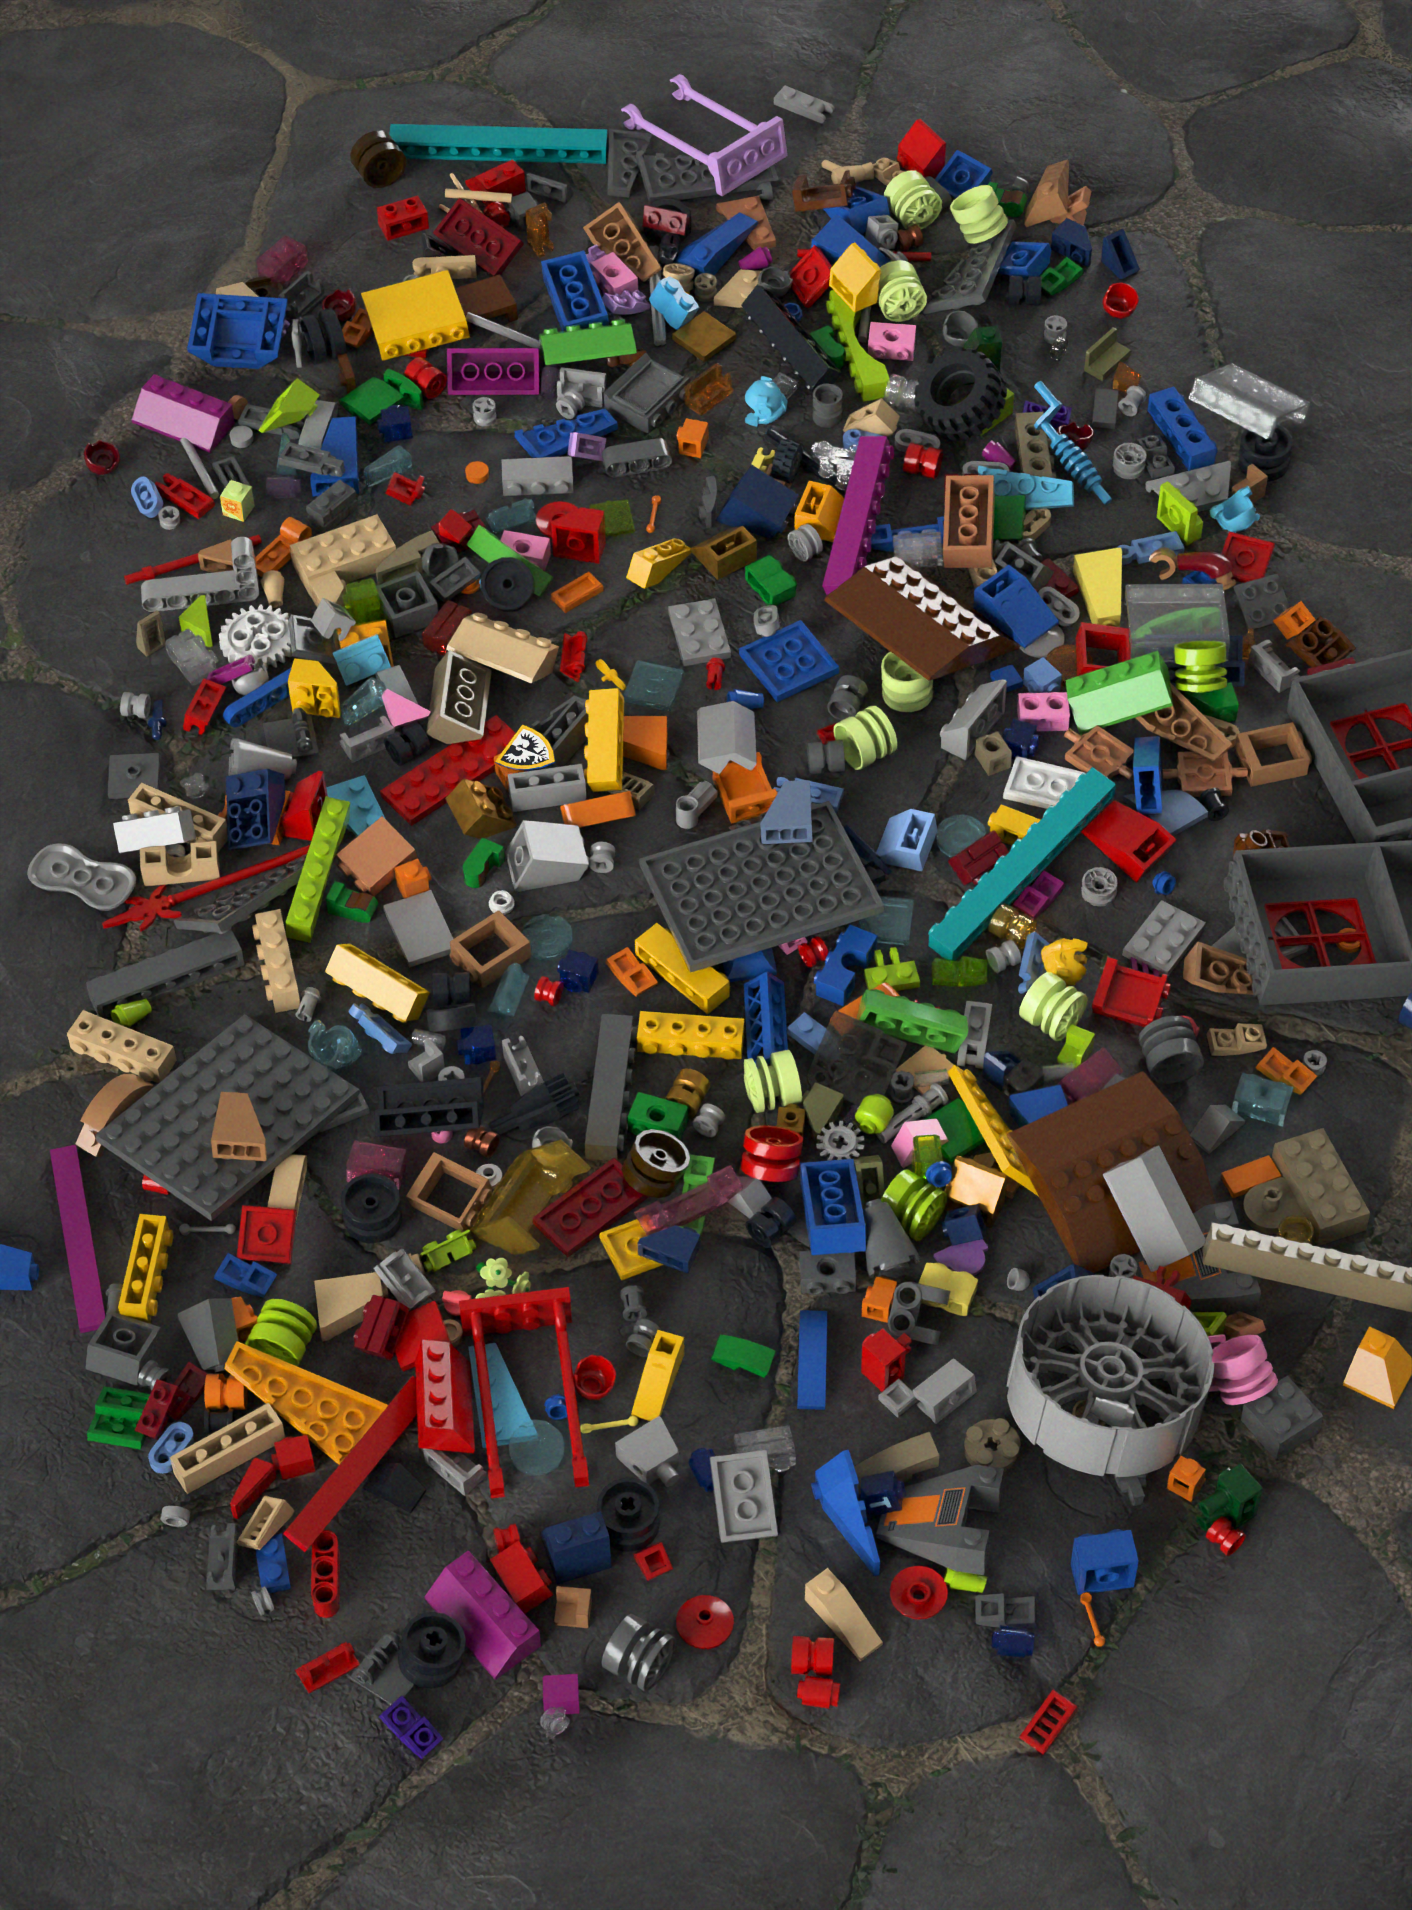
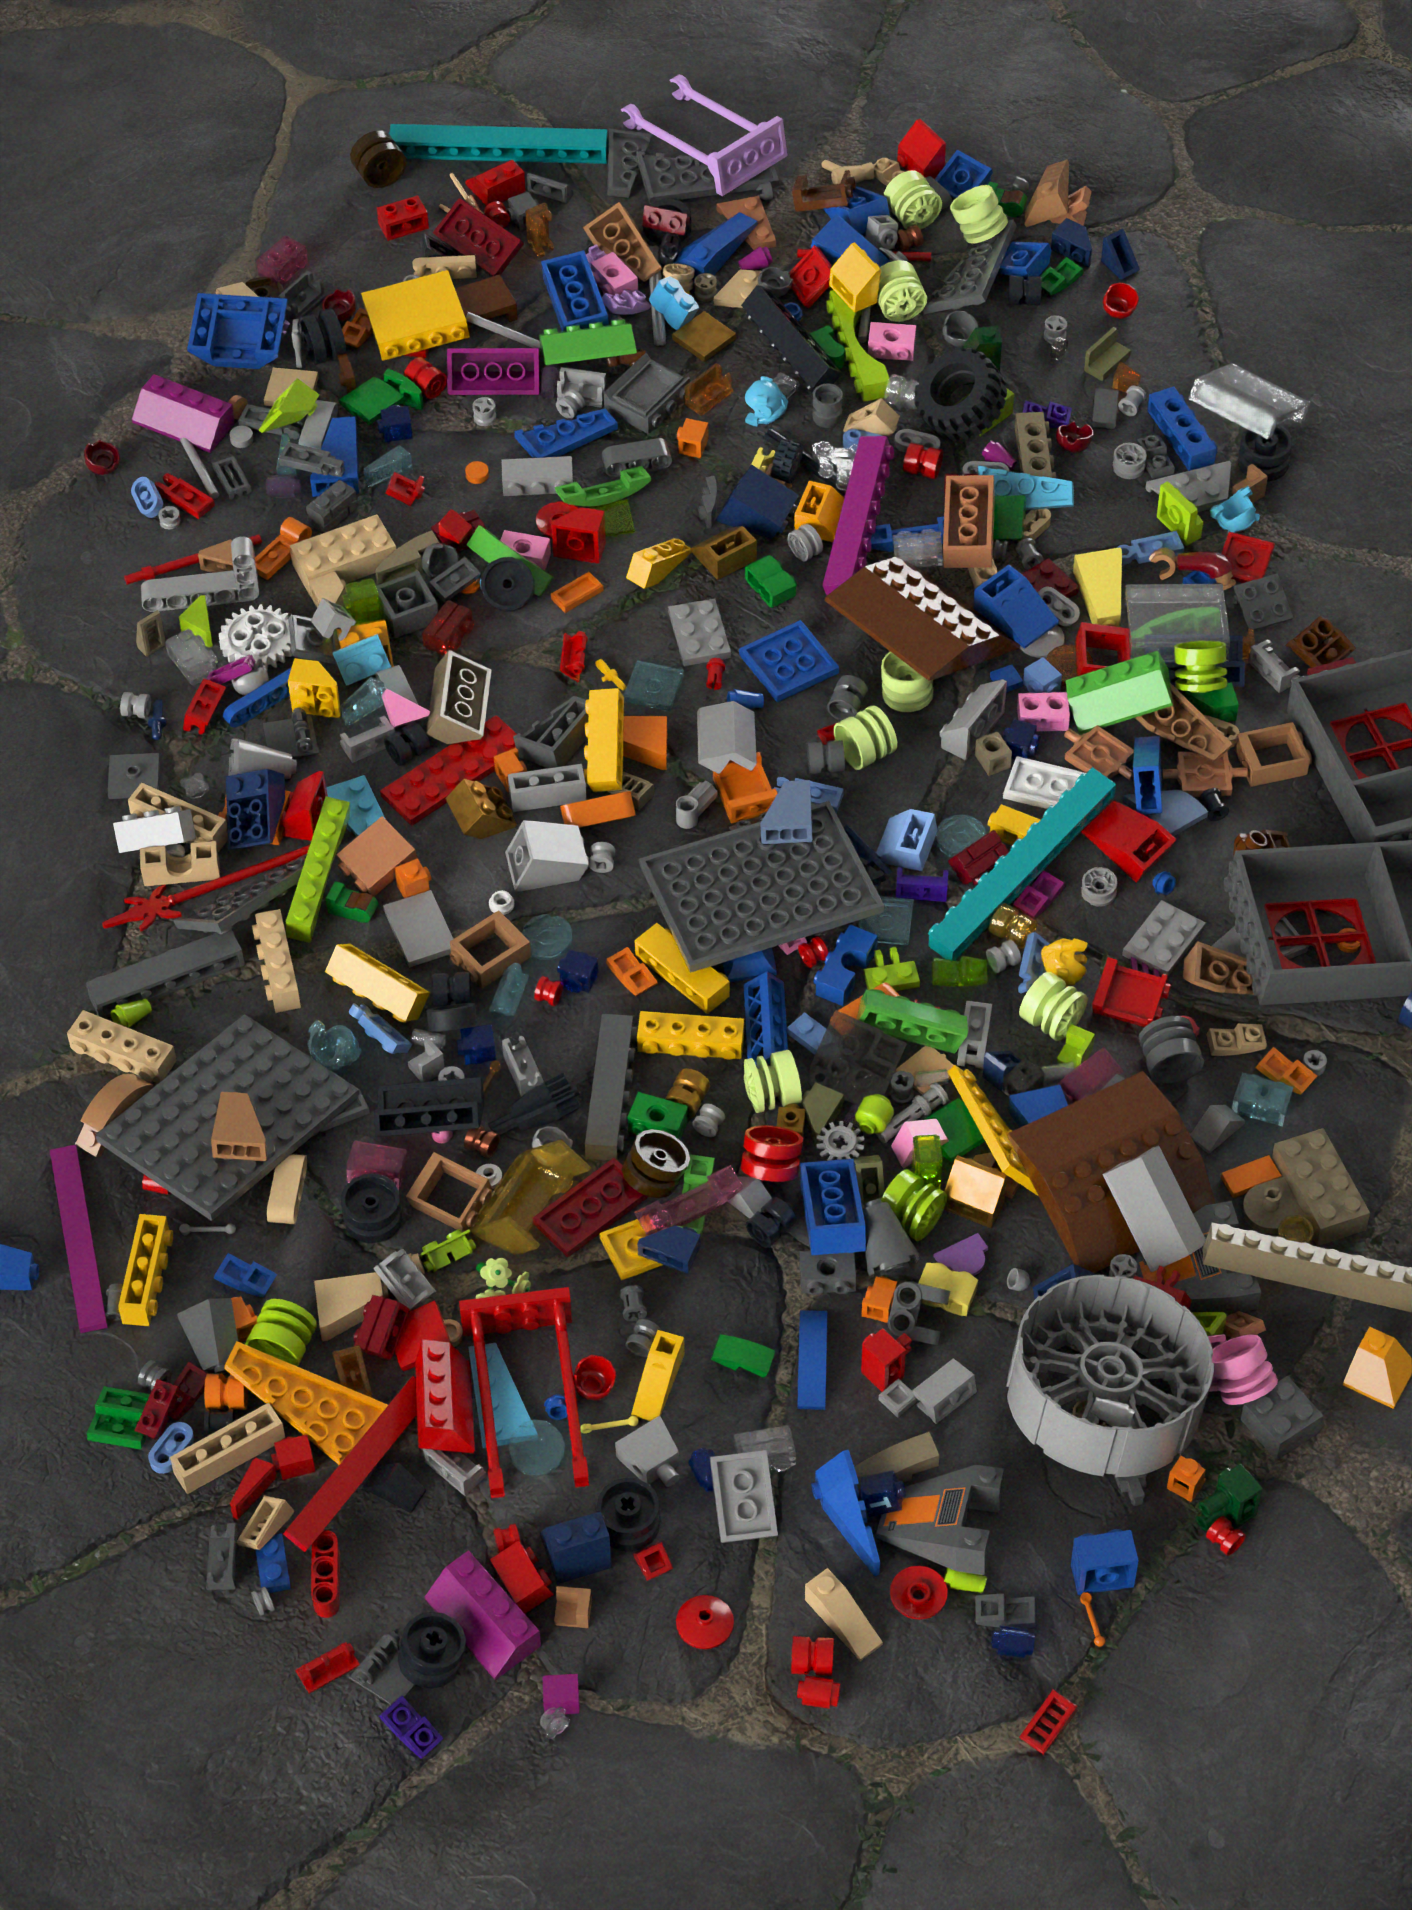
light grey plate [27,843,136,911] -> none
dark grey slope [85,1311,161,1385] -> none
light grey tile [160,1506,190,1527] -> none
yellowish green brick [220,480,255,522] -> none
red plate [237,1205,297,1264] -> none
tan cone [261,570,284,608] -> none
light grey pin [295,987,321,1022] -> none
coral plate [442,1290,472,1316] -> none
tan bar [445,189,512,203] -> none
tan slope [446,613,559,683] -> none
green leg [463,838,505,888] -> none
clear light blue hinge [485,498,536,534] -> none
shield [495,725,555,770] -> none
lavender slope [567,432,606,461] -> none
dark grey wheel [601,1614,676,1692] -> none
orange hinge [646,496,661,533] -> none
light grey plate [754,605,780,637] -> none
light grey hinge [774,85,835,123] -> none
blue plate [926,1161,952,1187] -> none
dark blue brick [942,1204,987,1246] -> none
dark tan plate [964,1418,1021,1472] -> none
dark grey brick [995,542,1054,590] -> none
dark azure piece [1034,381,1112,505] -> none
orange brick [1273,601,1316,640] -> none
none -> tan tile [264,367,319,406]
none -> clear orange slope [332,1345,373,1398]
none -> bright green slope [555,466,651,506]
none -> dark purple hinge [896,867,948,902]

